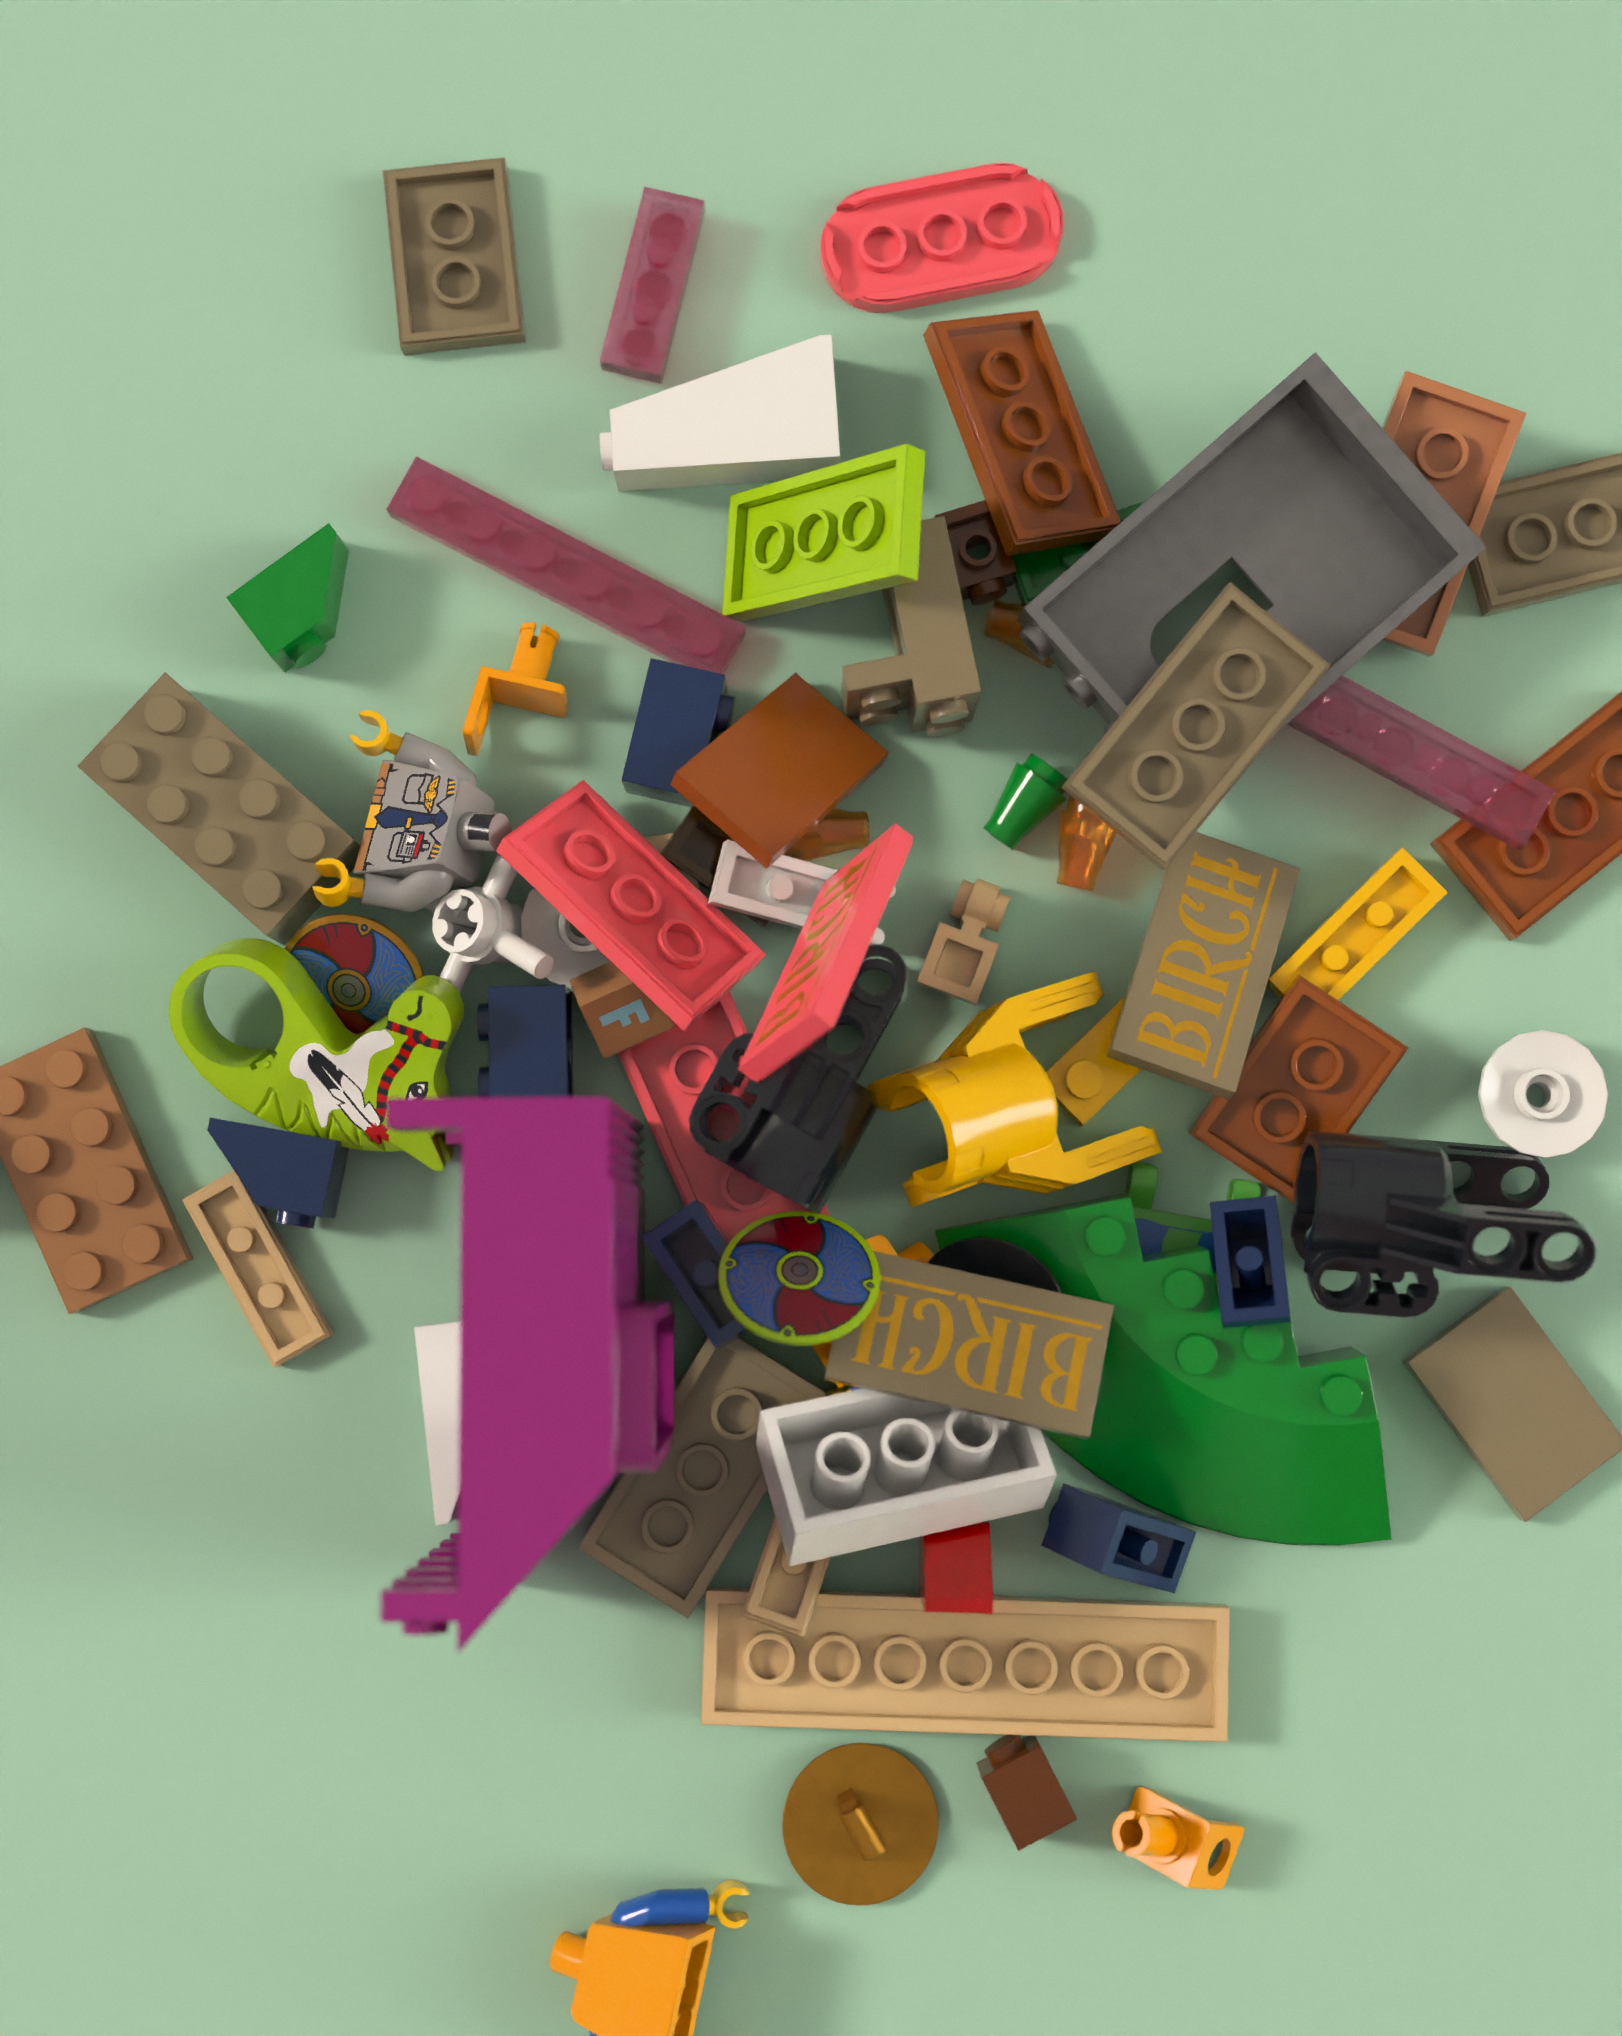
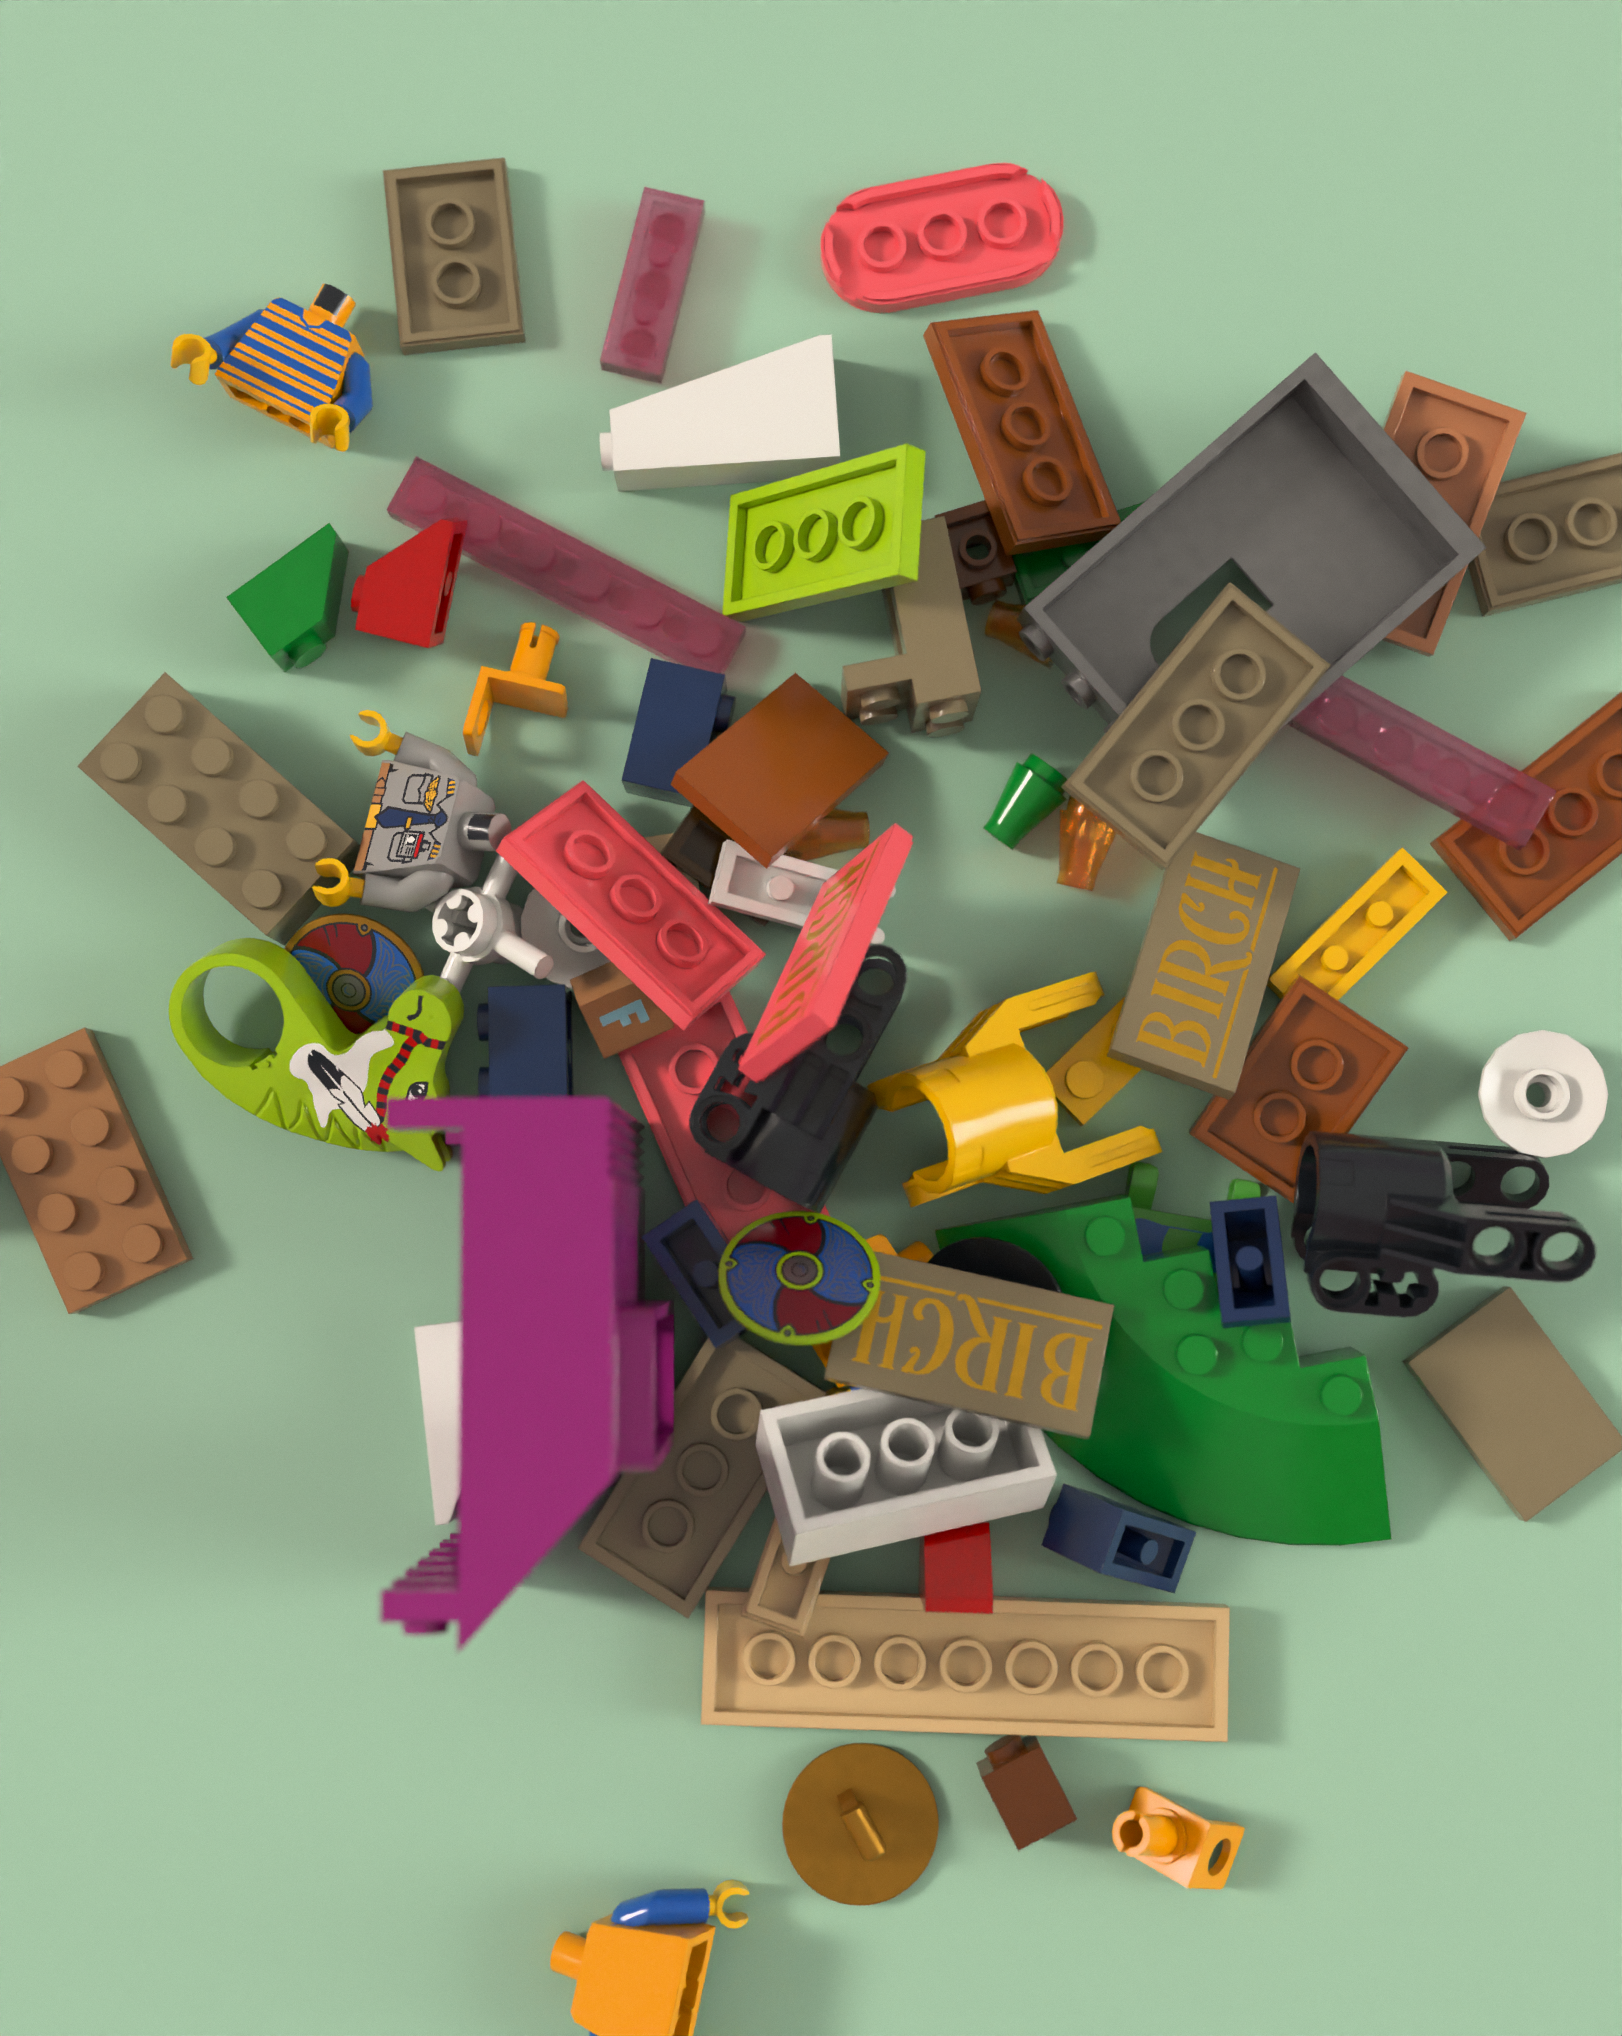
tan tile [182,1170,335,1368] -> none
dark blue slope [207,1118,349,1228] -> none
tan plate [917,878,1011,1006] -> none
none -> torso [170,284,373,452]
none -> red slope [351,517,468,648]

